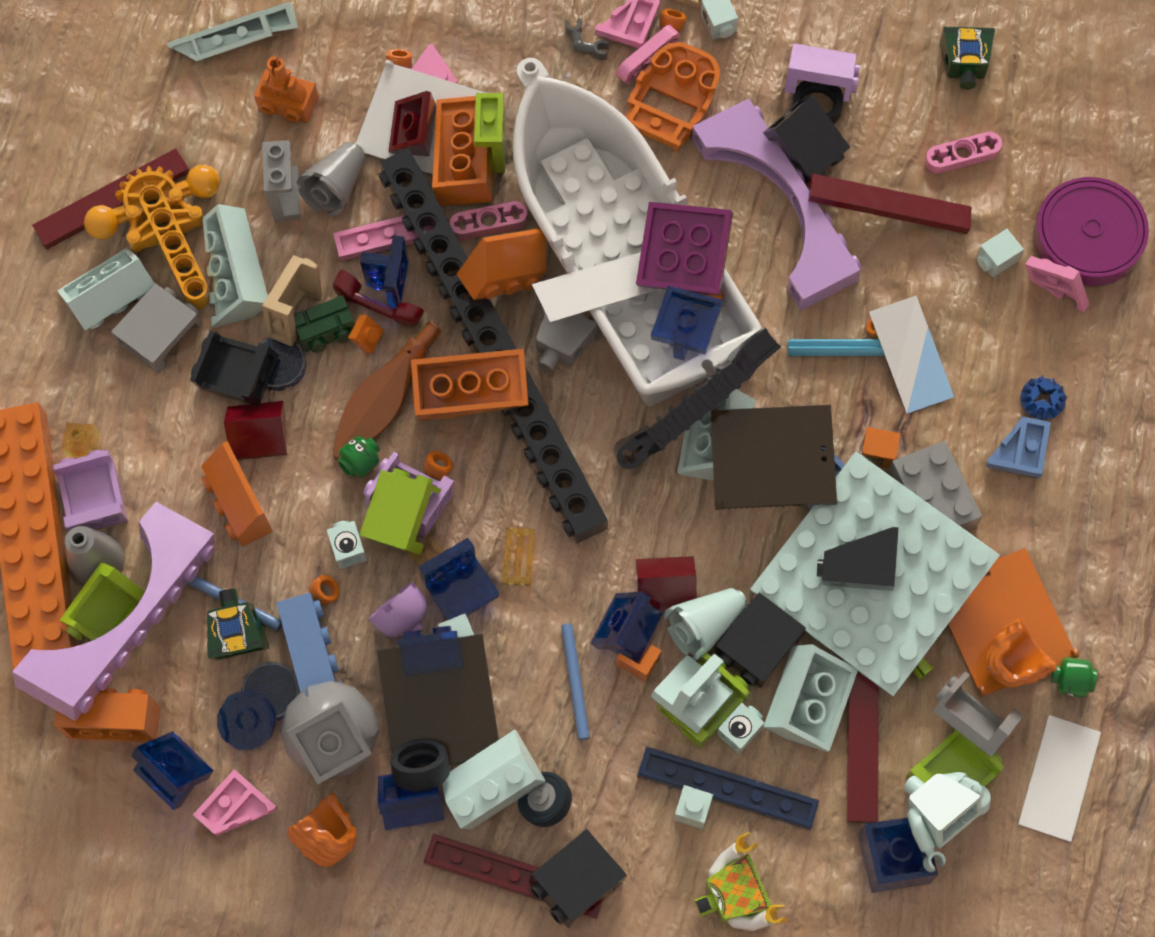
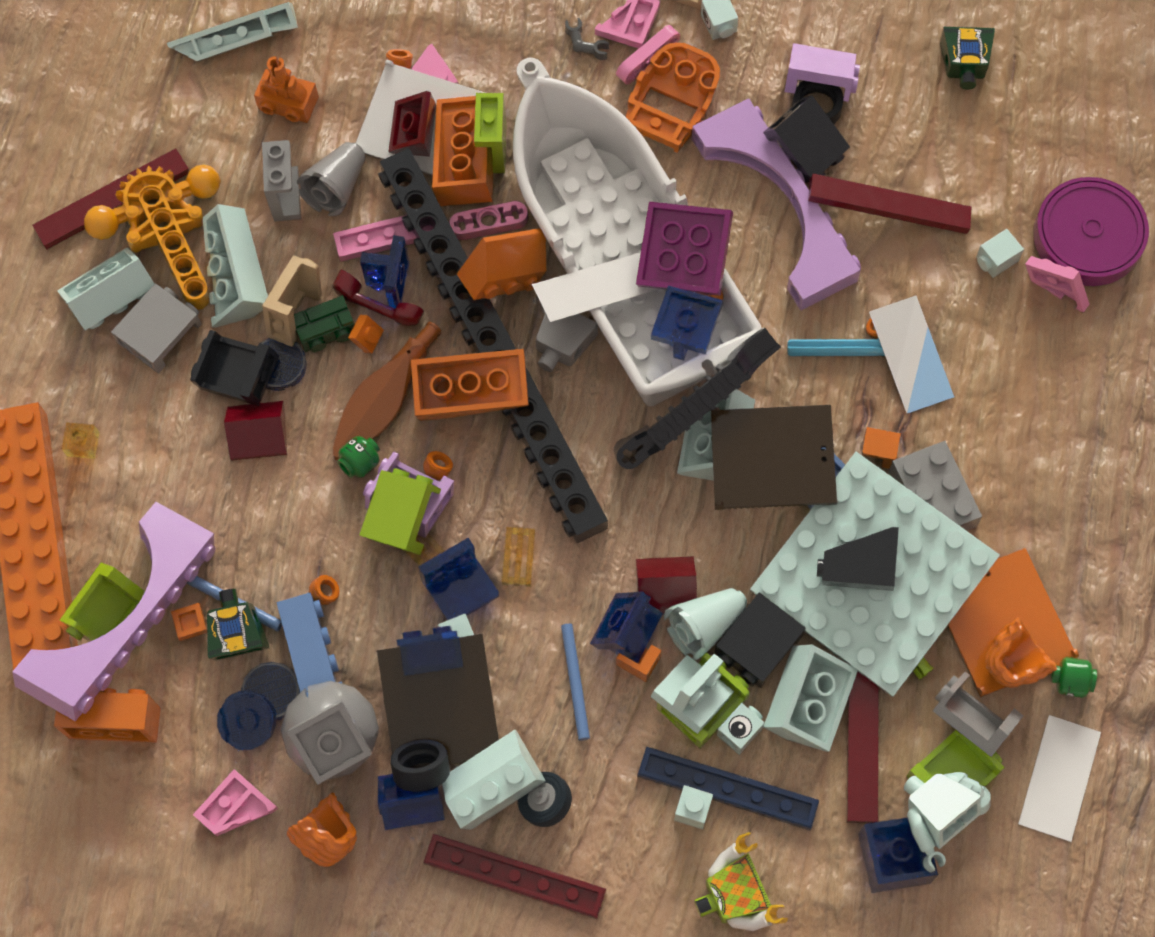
lavender panel [52,450,128,532] -> none
light grey cone [65,526,125,586] -> none
clear blue bracket [131,731,214,810] -> none
orange slope [201,441,273,547] -> none
light aqua brick [327,521,367,569] -> none
lavender cylinder [368,581,427,638] -> none
black panel [529,829,627,929] -> none
orange piece [659,9,687,32] -> none
bright pink beam [925,132,1002,174] -> none
medium blue wing [985,417,1051,478] -> none
blue gear [1020,375,1067,420] -> none
none -> orange plate [171,603,207,641]

